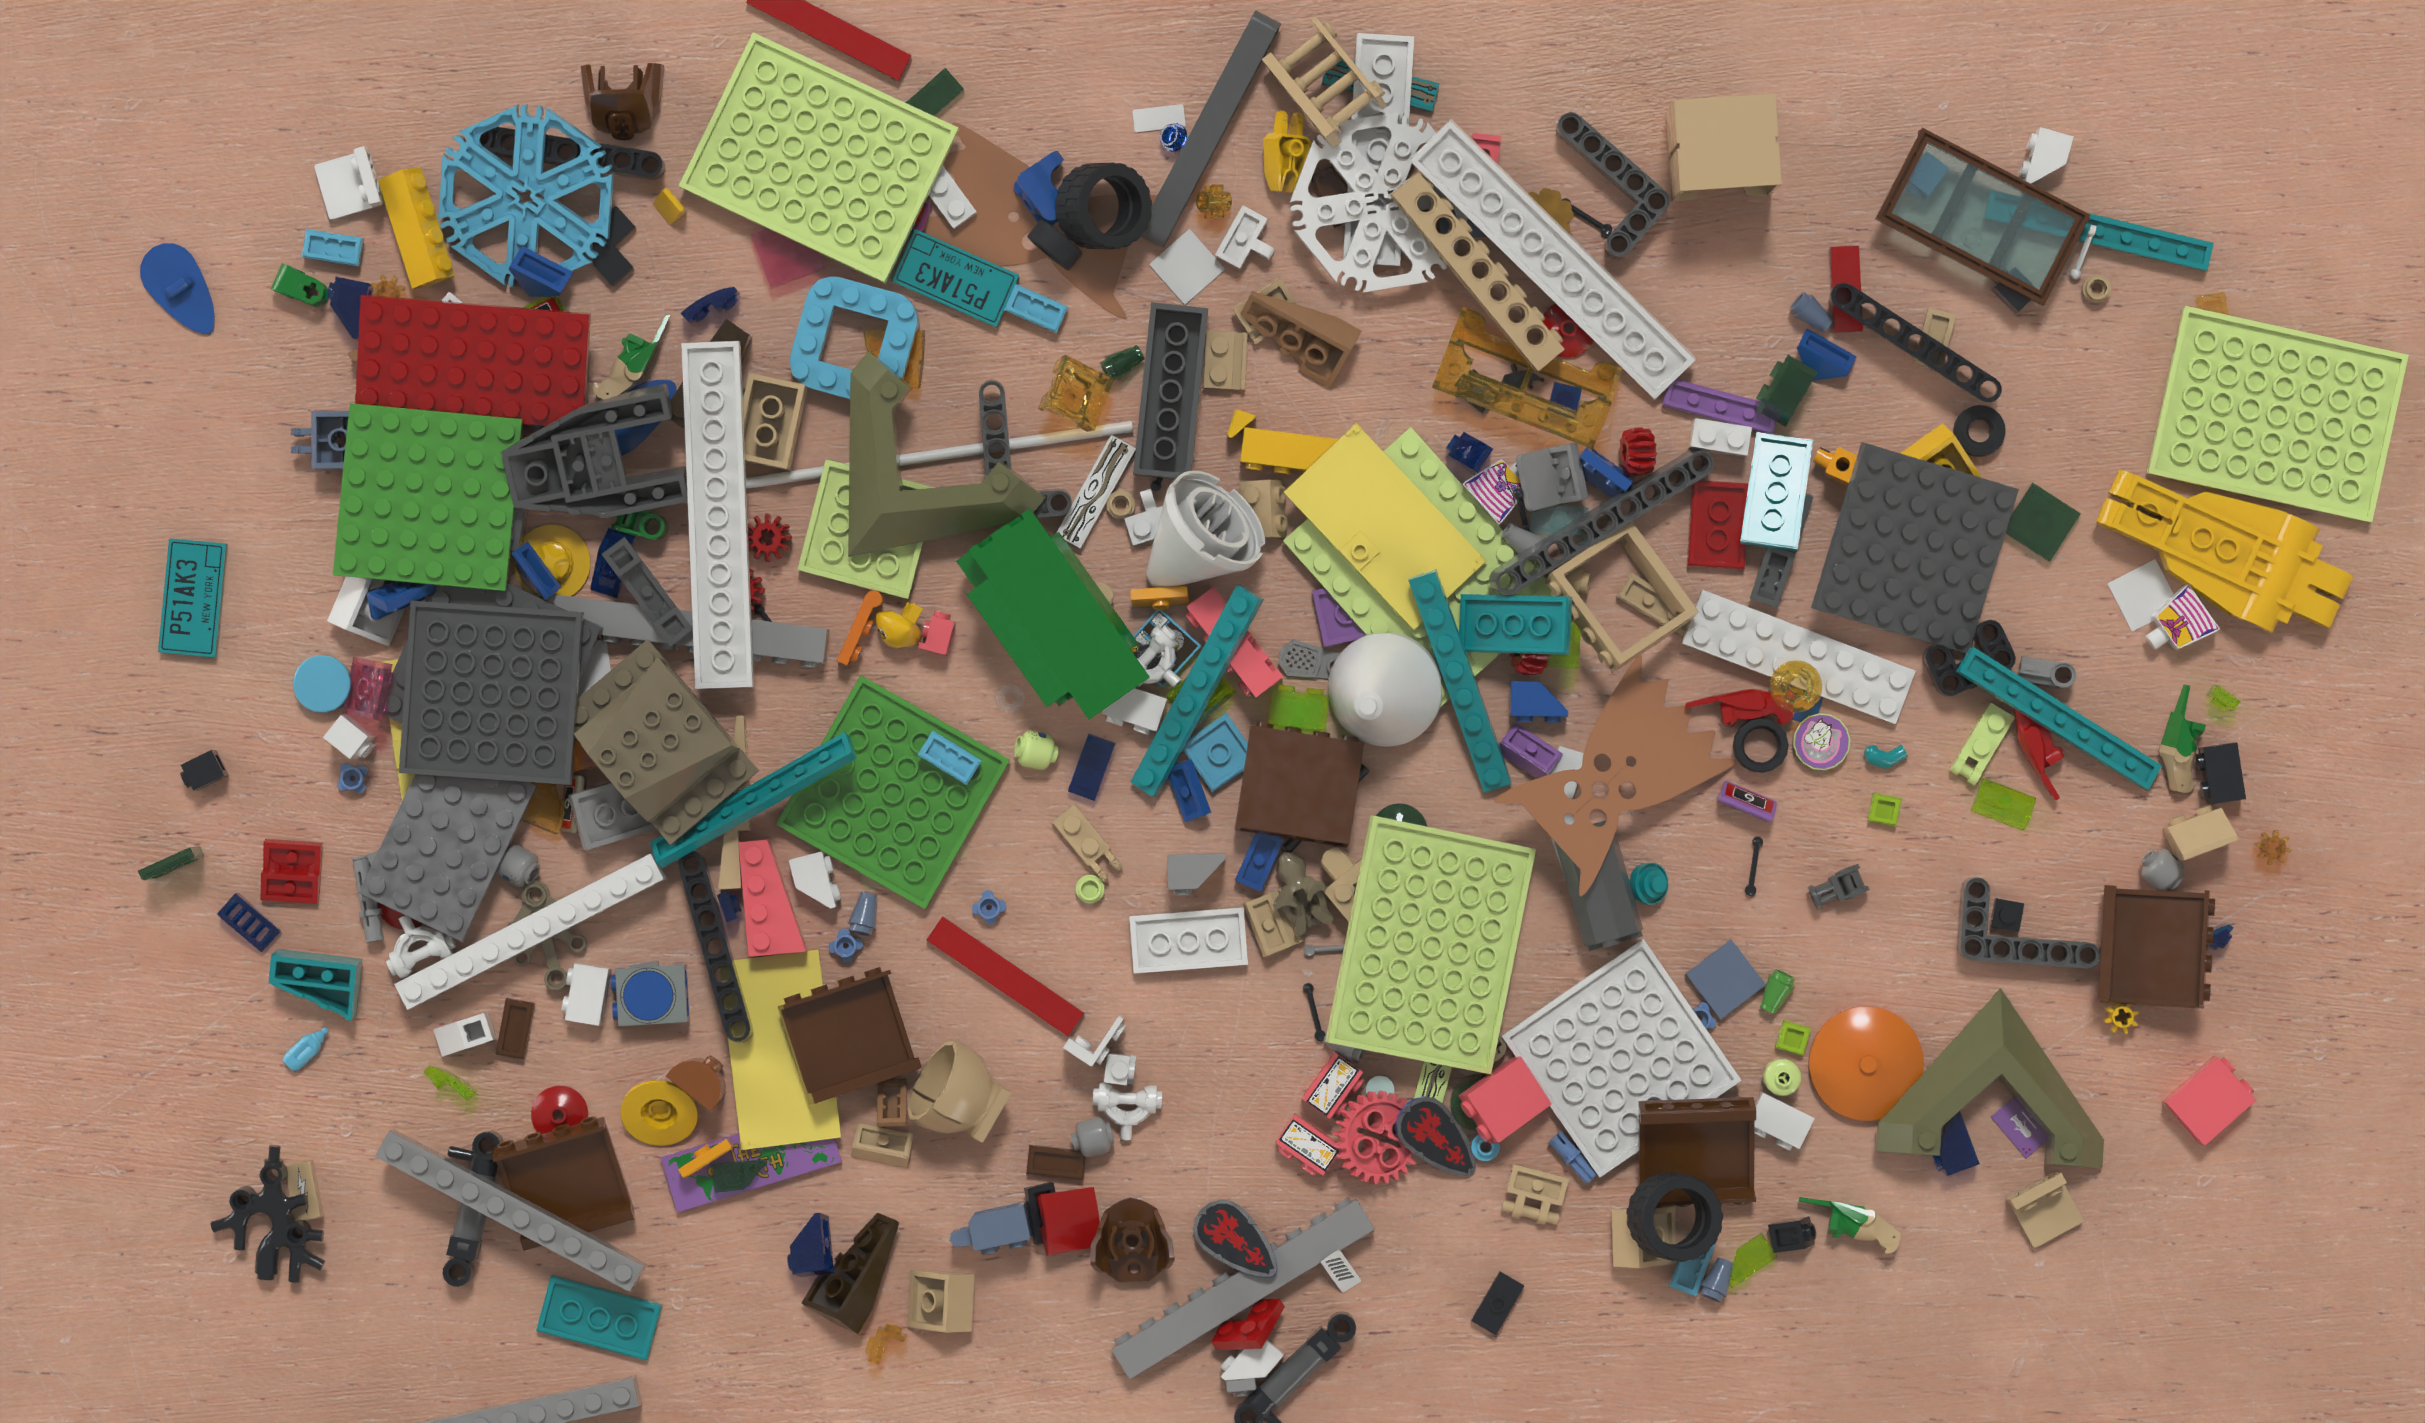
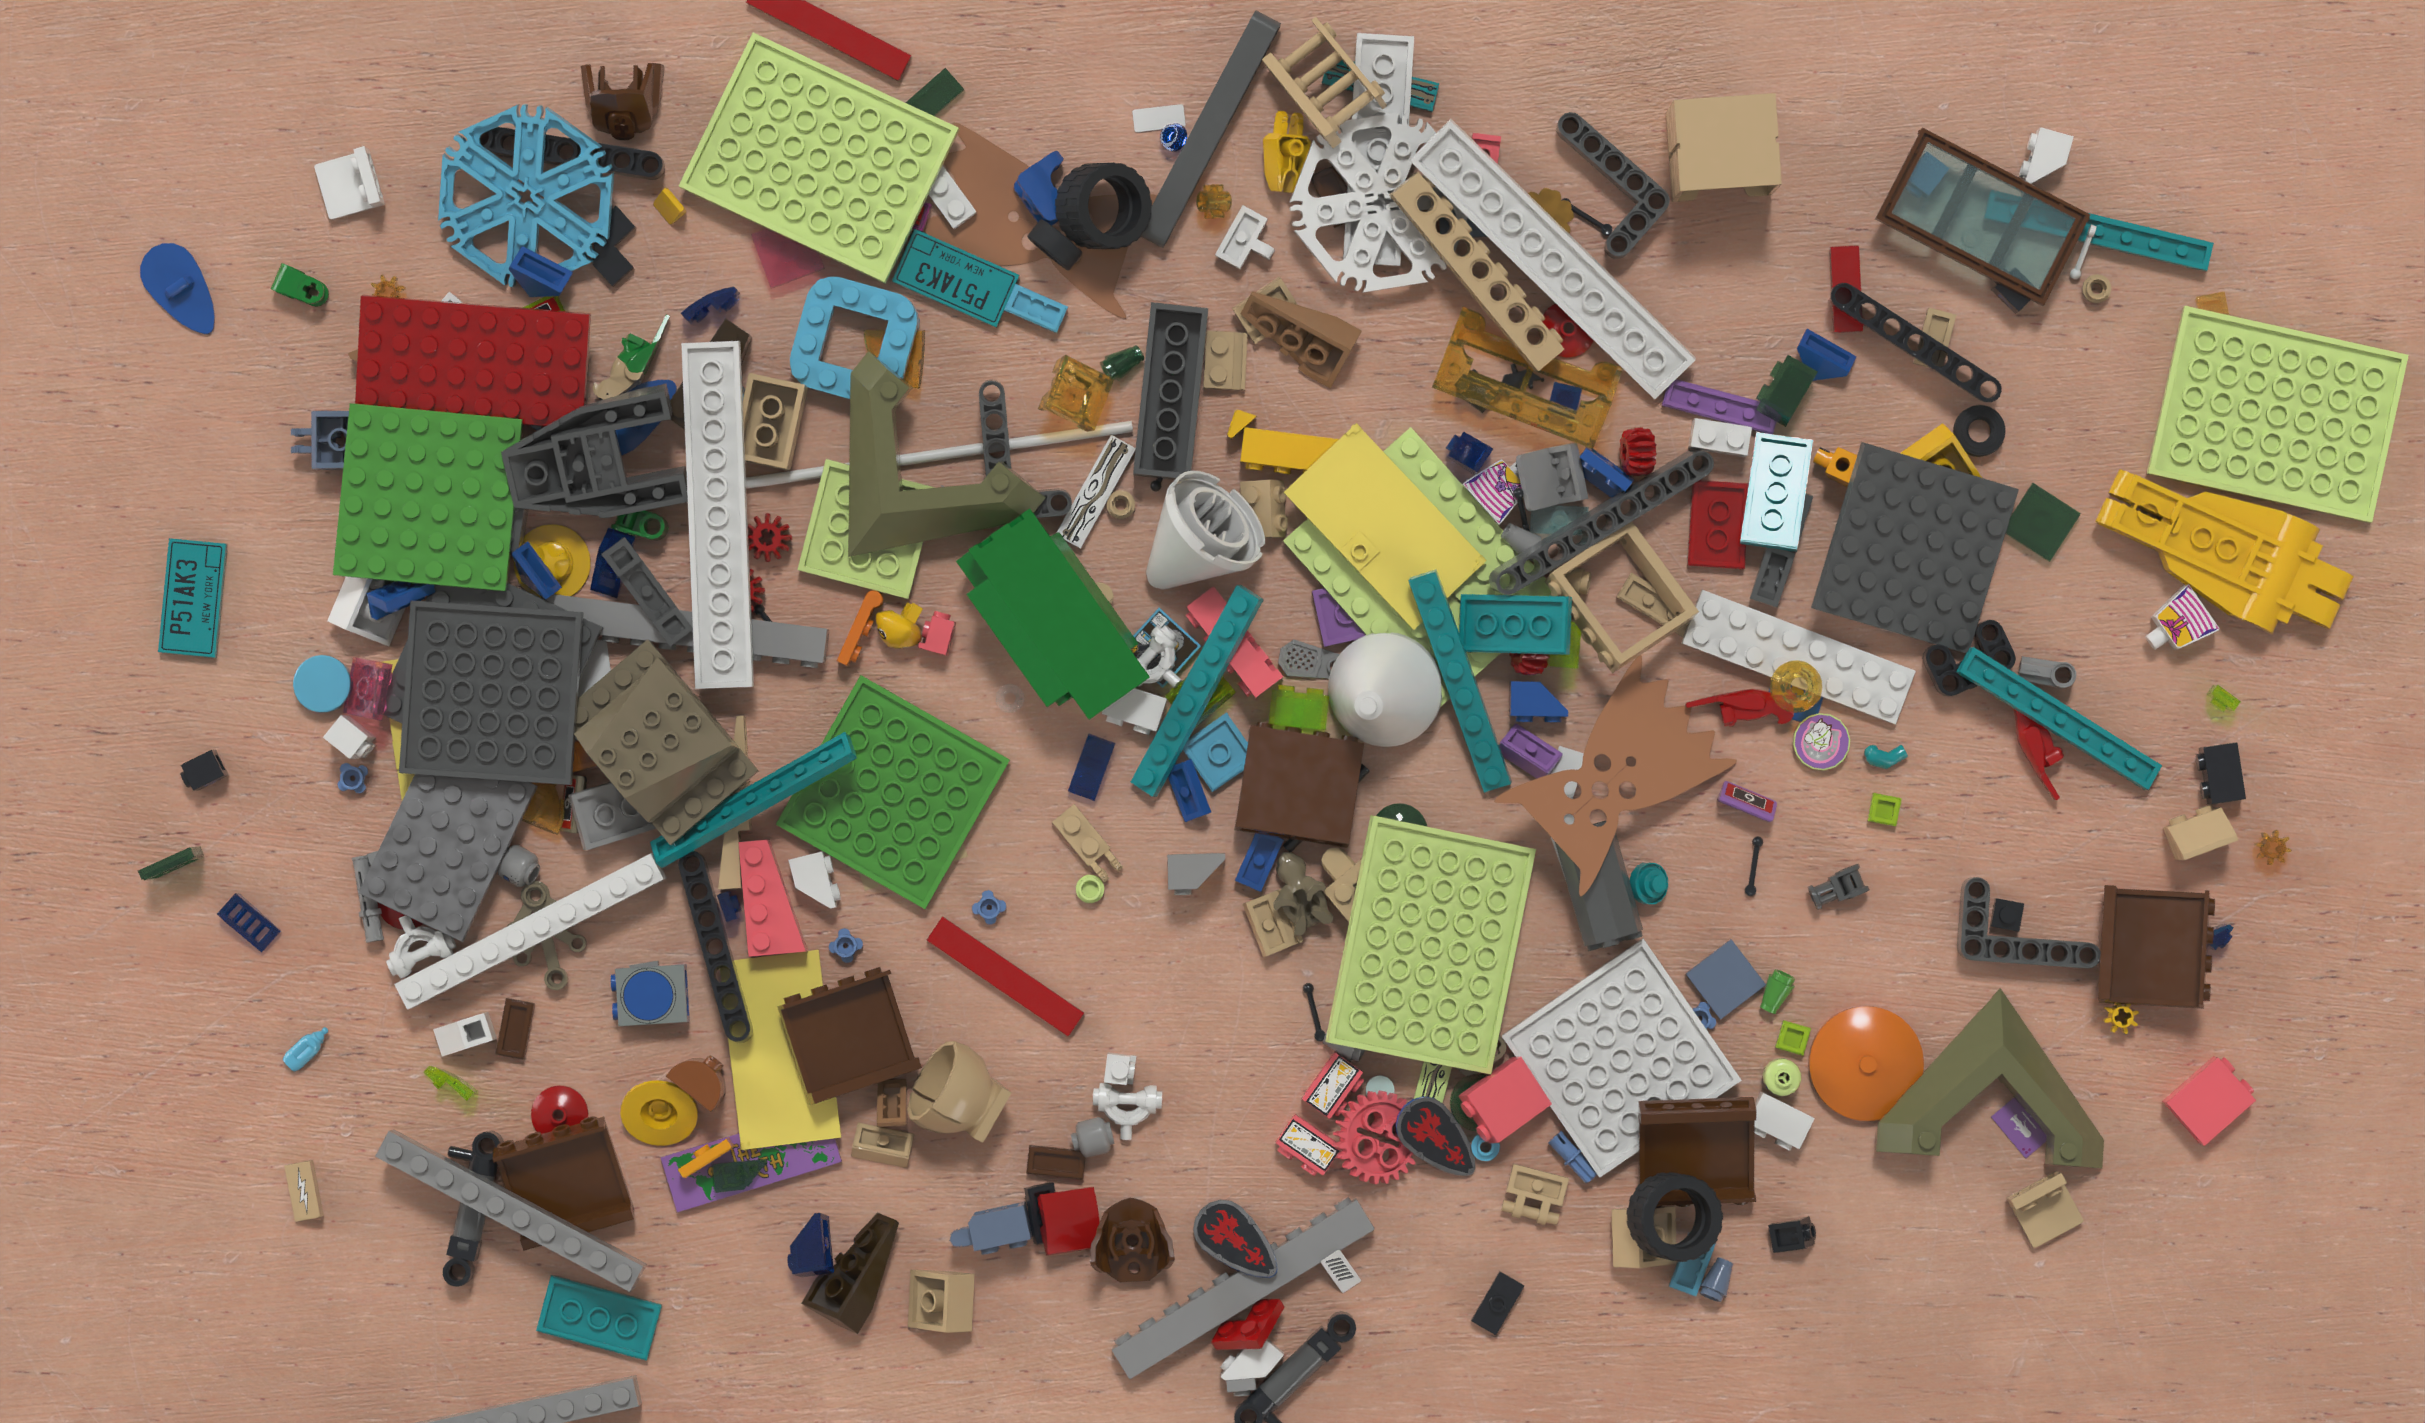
black plant [210,1145,325,1283] -> none
red slope [260,839,323,904] -> none
teal wedge [268,949,363,1021] -> none
medium azure plate [302,229,364,267] -> none
clear blue slope [327,277,373,341] -> none
yellow brick [378,167,455,289] -> none
white brick [561,963,611,1026] -> none
sand blue cone [848,892,877,936] -> none
clear yellow bracket [865,1323,907,1365] -> none
medium azure plate [918,731,982,785] -> none
yellowish green head [1014,730,1058,770] -> none
white bracket [1063,1014,1126,1067] -> none
white plate [1124,489,1163,545] -> none
white plate [1129,907,1248,973] -> none
light orange plate [1130,586,1191,610] -> none
white sticker [1149,229,1225,305] -> none
light grey hinge [1304,945,1344,956] -> none
clear neon green slope [1729,1232,1778,1288] -> none
black tyre [1733,718,1789,773] -> none
sand blue cone [1790,292,1833,333] -> none
animal [1798,1197,1901,1254] -> none
clear blue slope [1932,1111,1980,1176] -> none
yellowish green plate [1949,702,2015,786] -> none
clear neon green slope [1971,778,2036,830] -> none
white sticker [2108,559,2174,632] -> none
light grey head [2141,849,2184,891] -> none
animal [2159,684,2206,793] -> none

